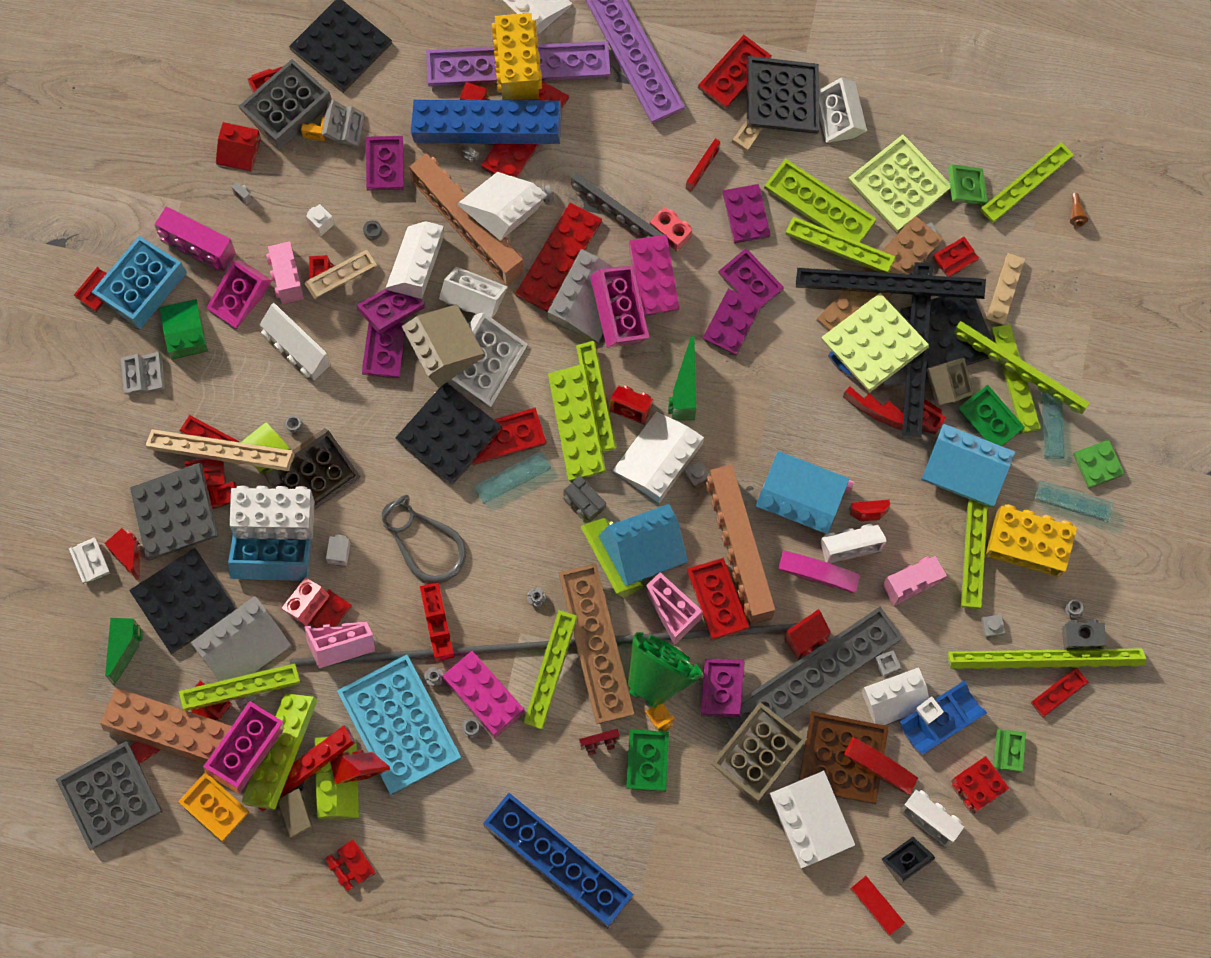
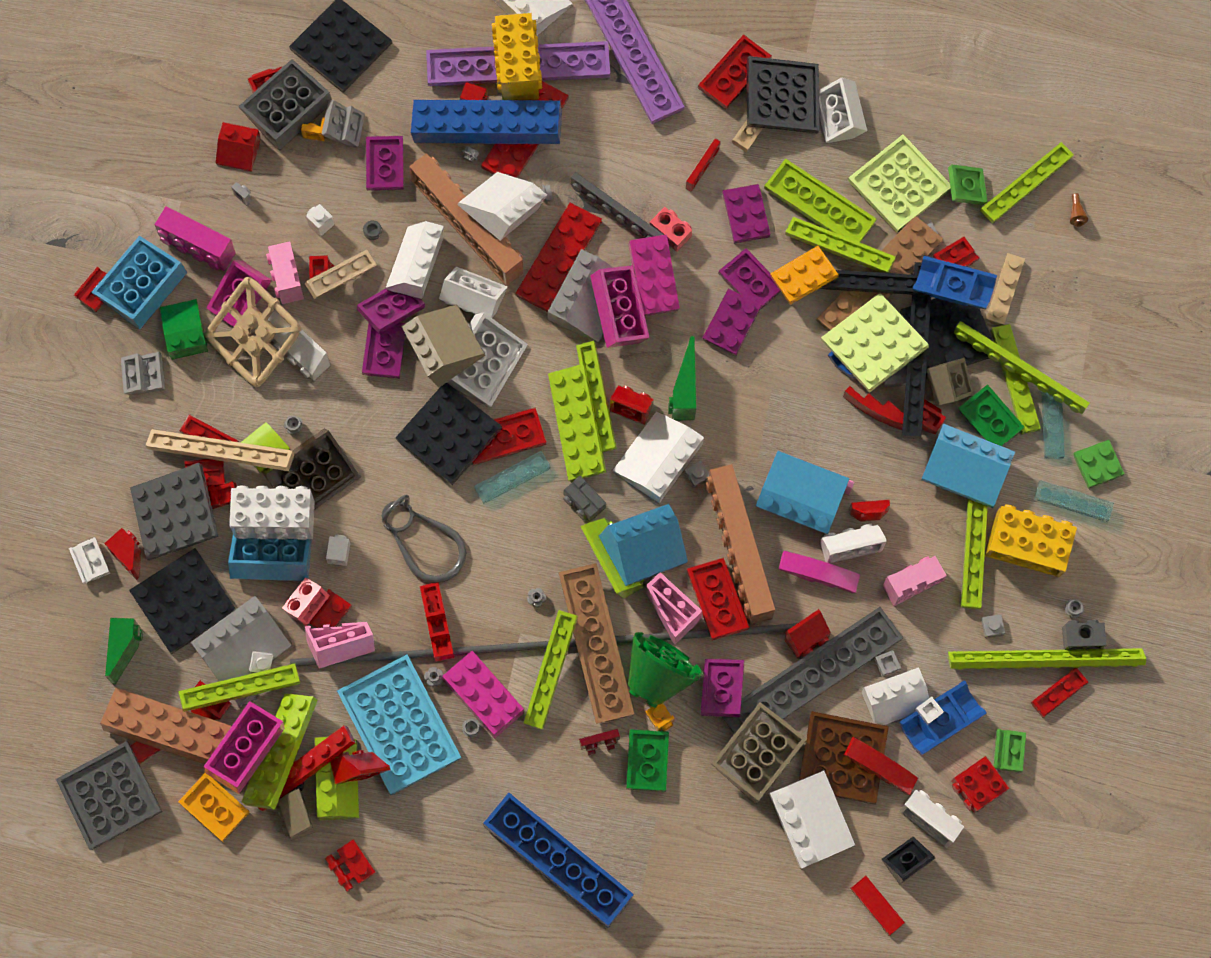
none -> tan plate [205,277,301,387]
none -> white plate [249,651,273,672]
none -> light orange plate [770,246,838,305]
none -> blue piece [913,256,997,310]

